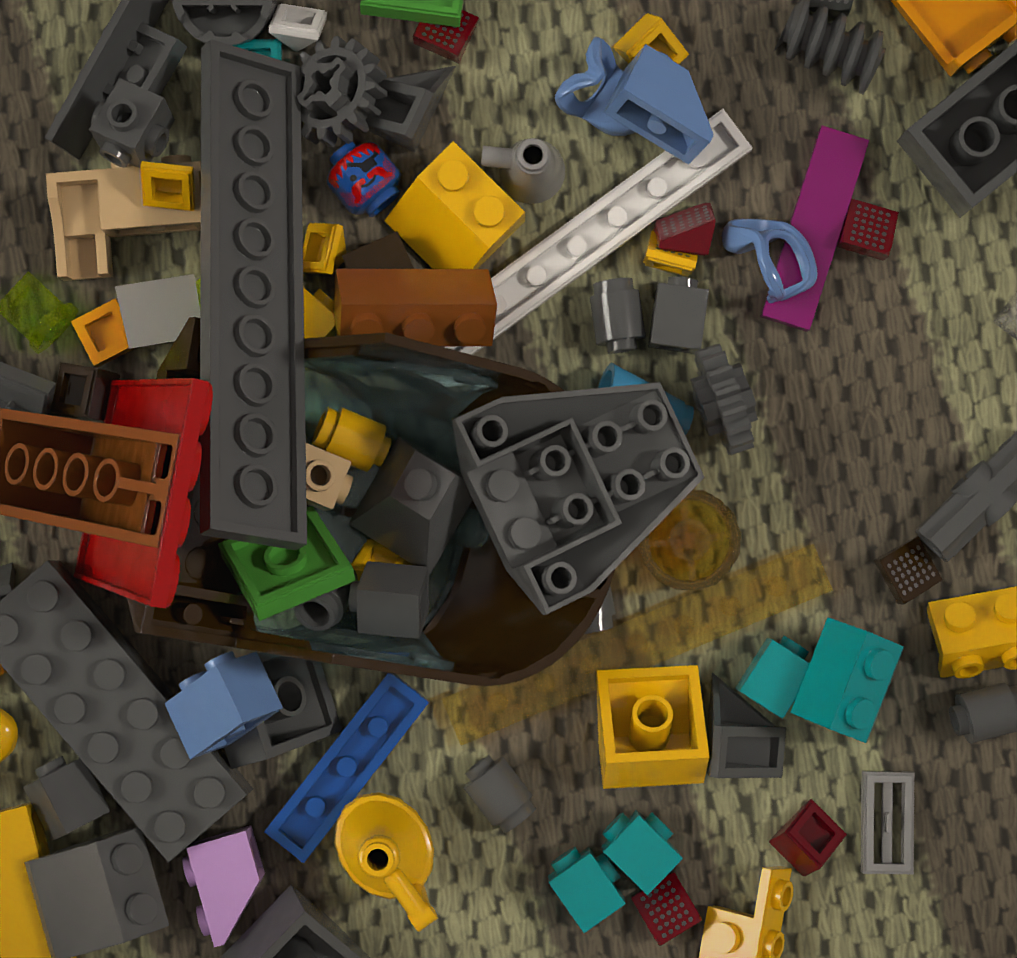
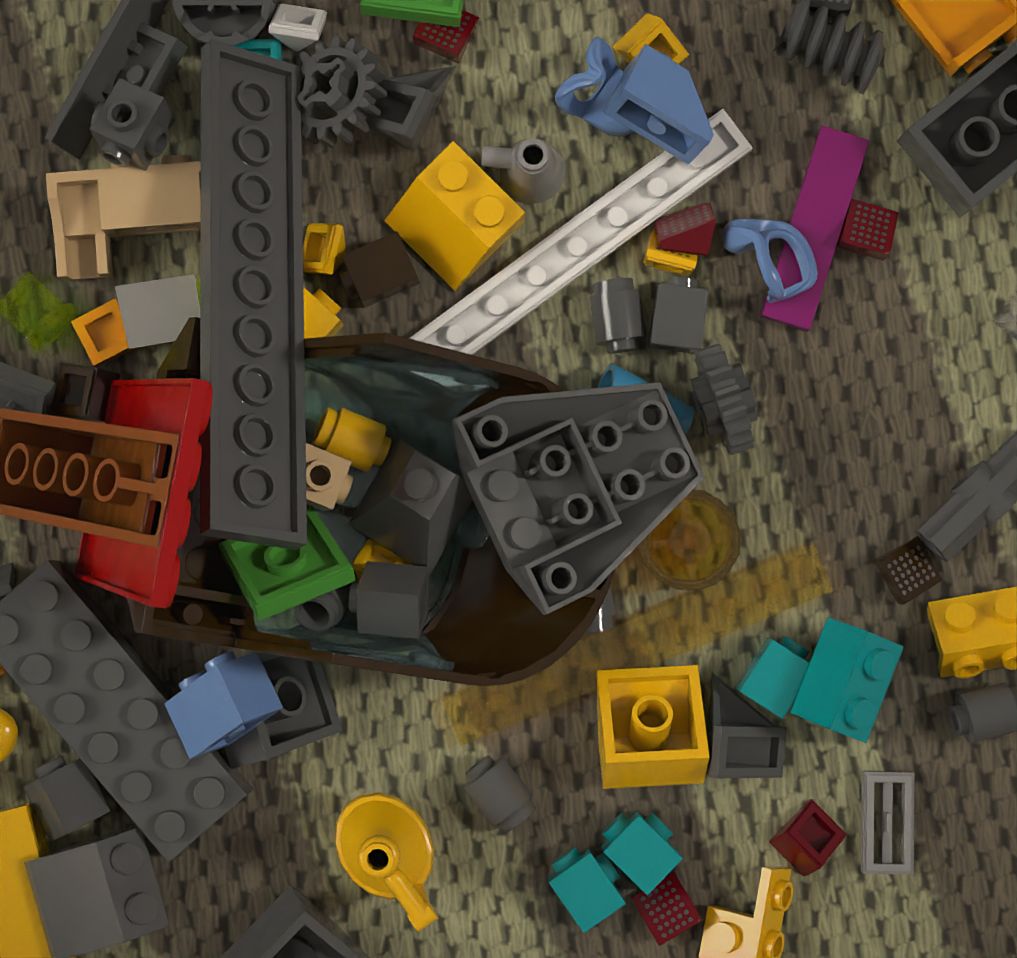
yellow slope [140,161,195,211] -> none
lavender slope [182,825,265,947] -> none
blue plate [264,673,430,863] -> none
blue head [327,142,401,217] -> none
dark orange brick [333,269,497,347] -> none

